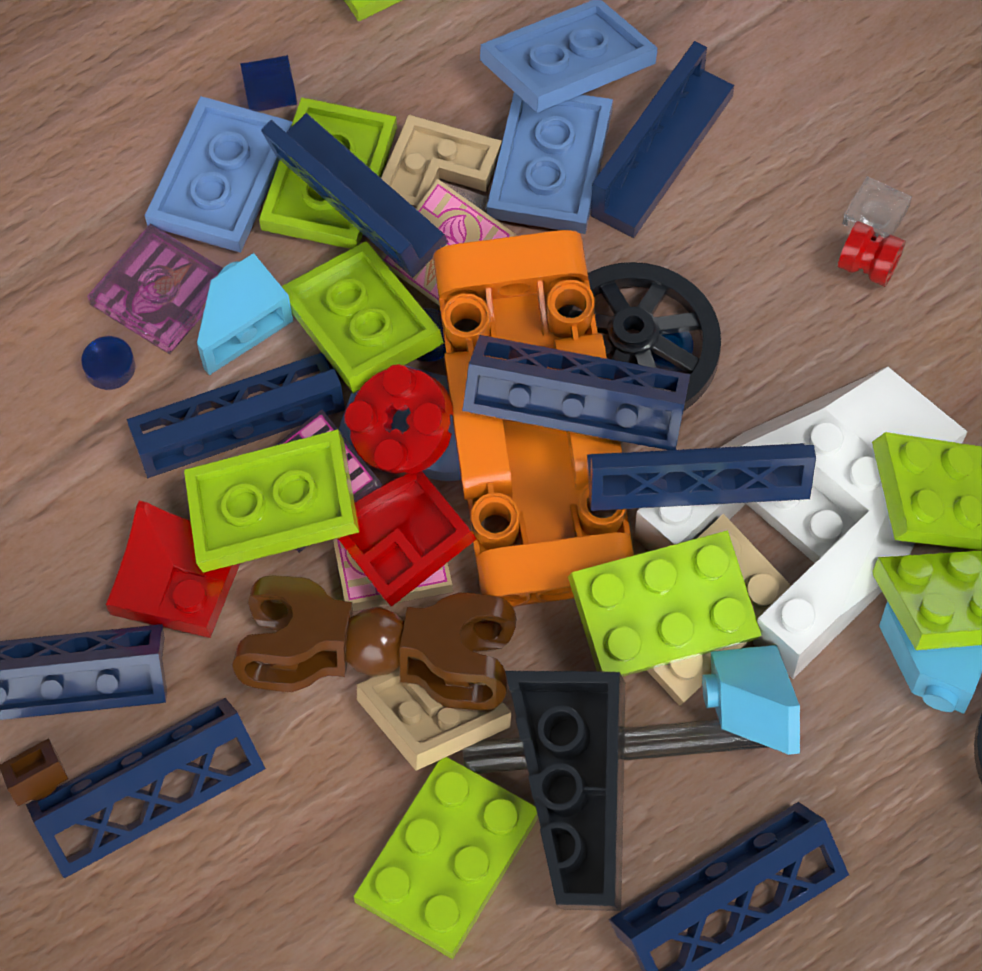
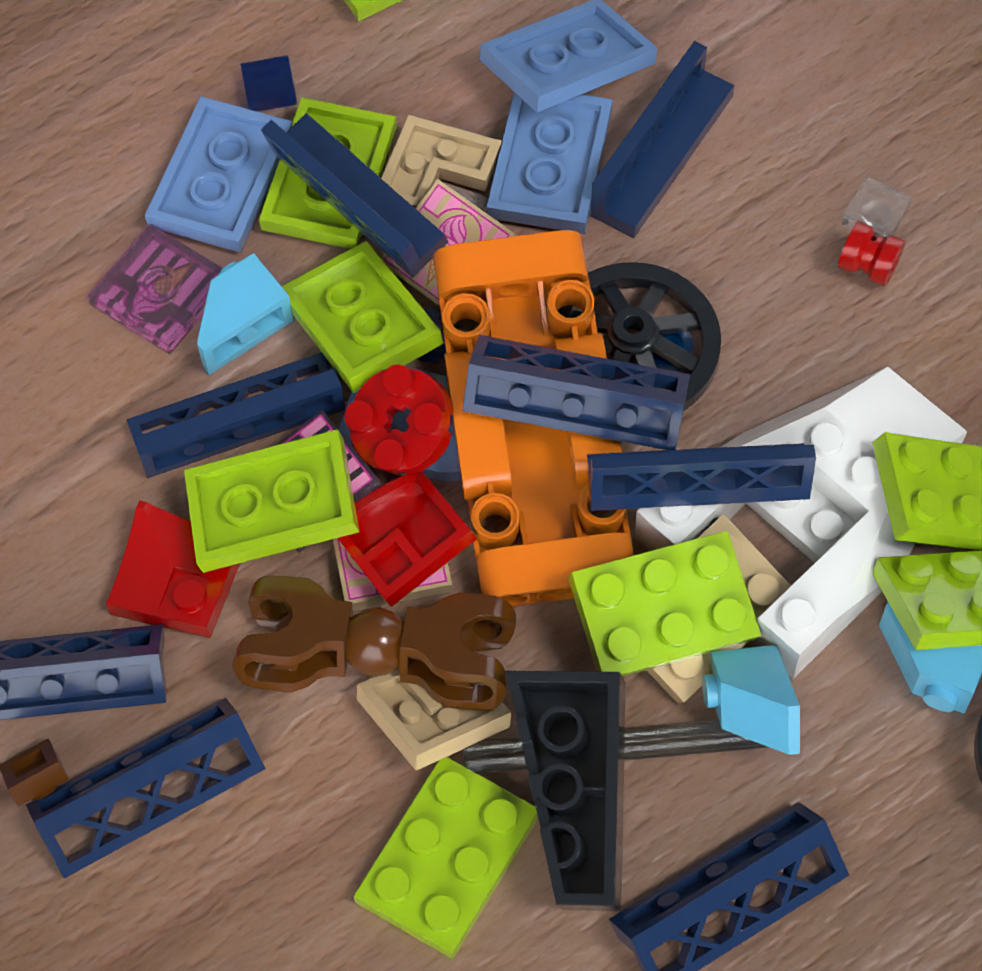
clear blue tile [81,336,136,390] -> none

